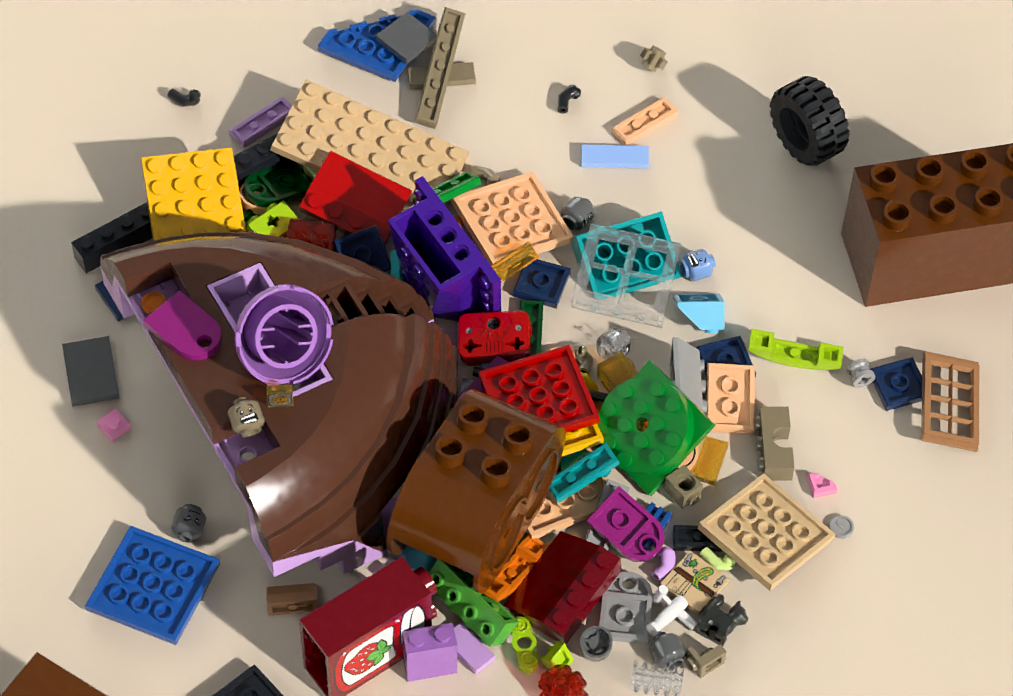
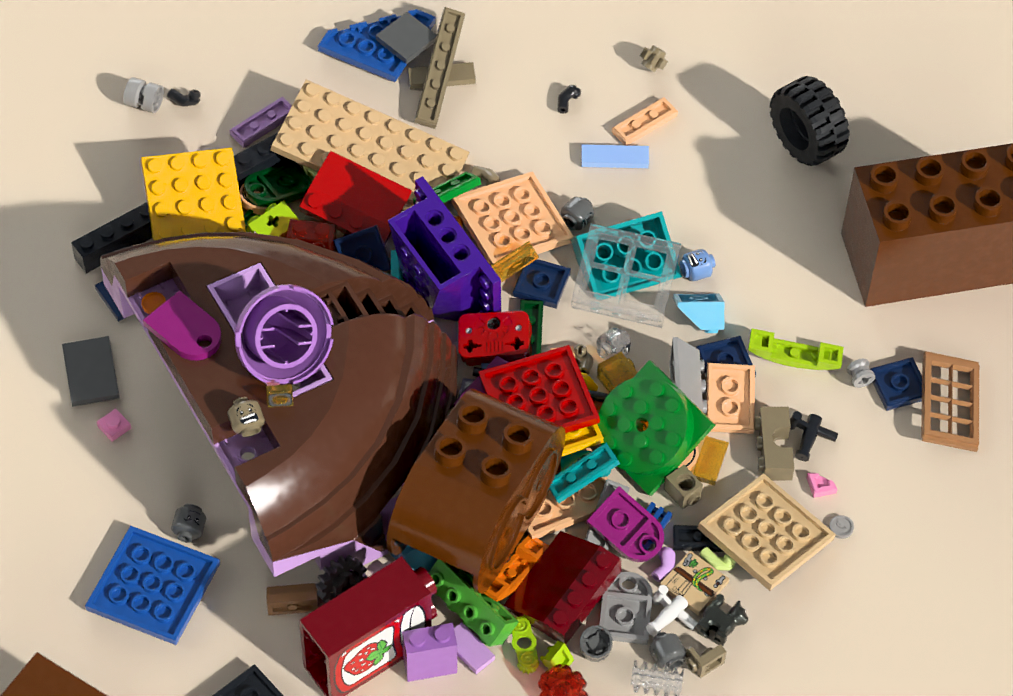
none -> light grey wheel [123,77,164,113]
none -> dark grey gear [315,555,368,603]
none -> black piece [790,411,838,462]

